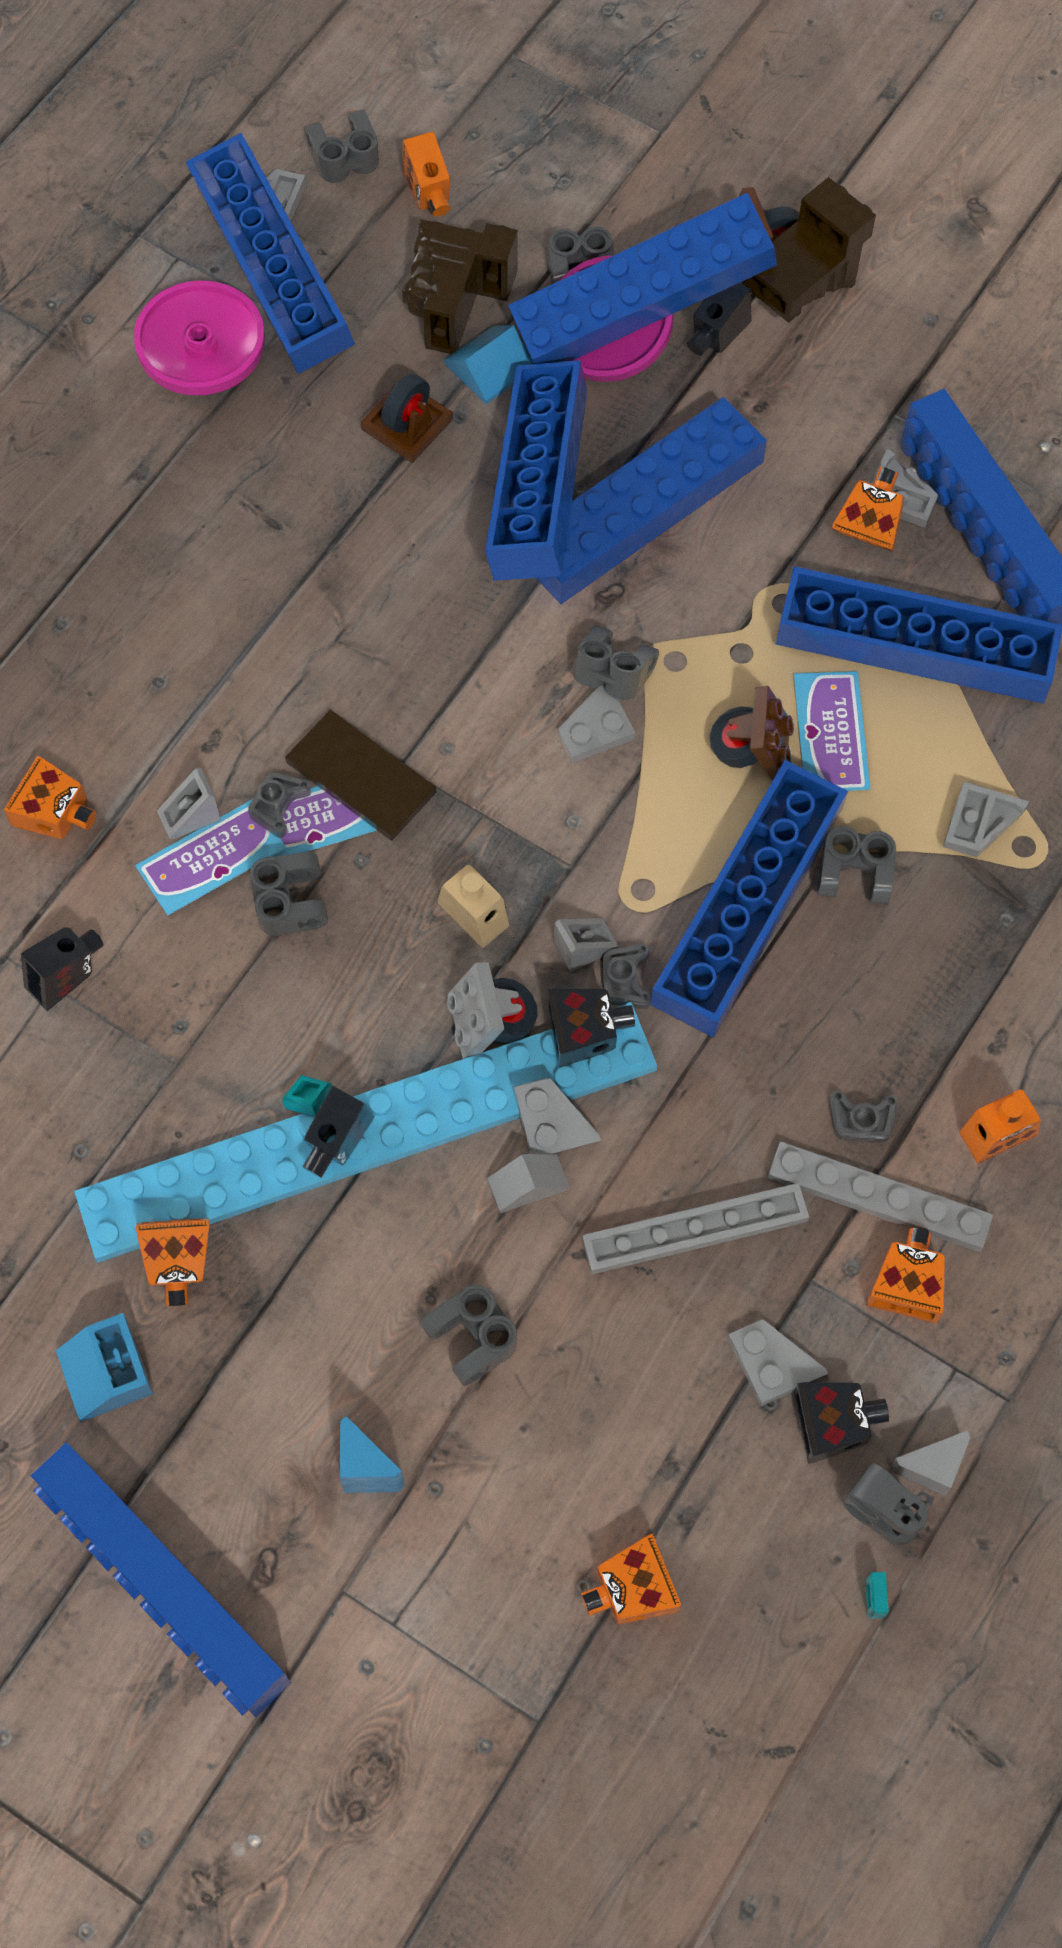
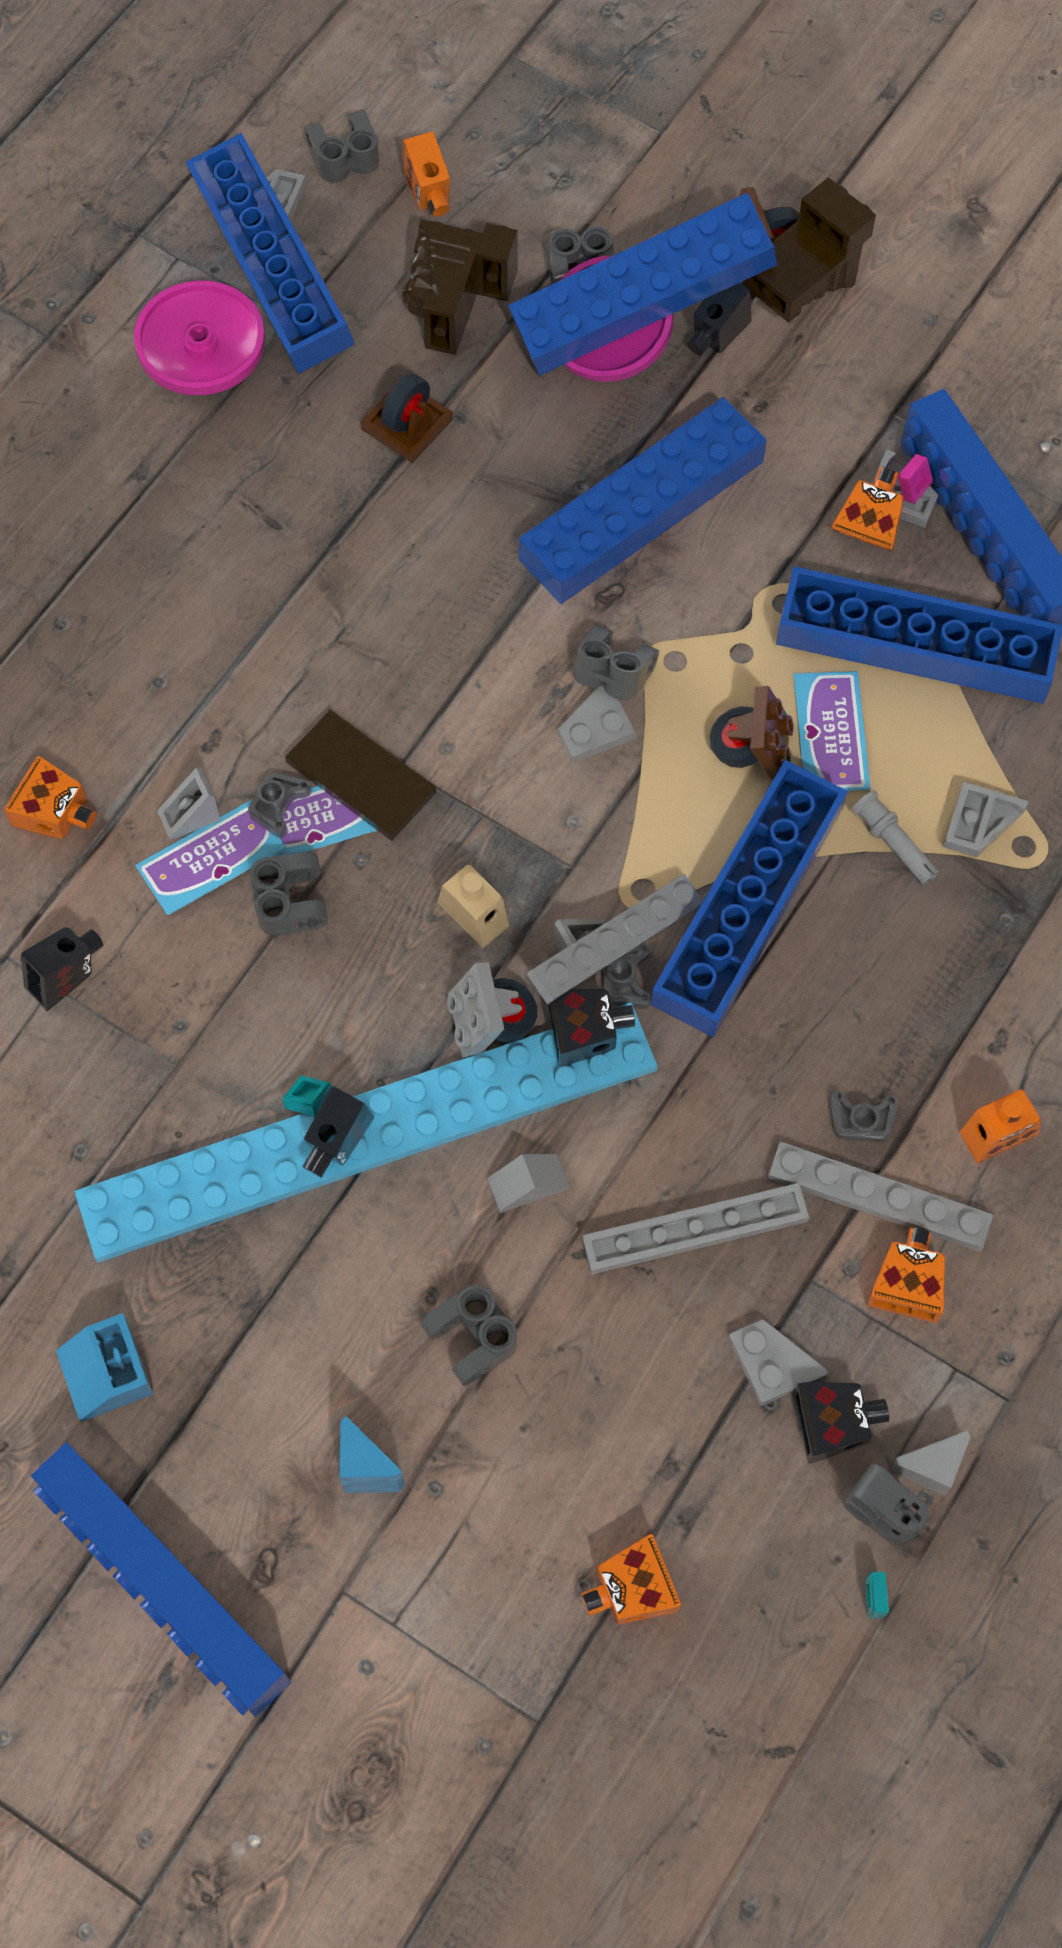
orange torso [136,1218,209,1306] -> none
dark azure slope [444,325,534,404] -> none
blue brick [485,360,588,581] -> none
light grey wing [513,1077,601,1154] -> none
dark grey piece [817,826,896,905] -> none
none -> light grey plate [527,874,703,1005]
none -> light grey pin [851,790,940,886]
none -> dark pink plate [898,454,933,504]

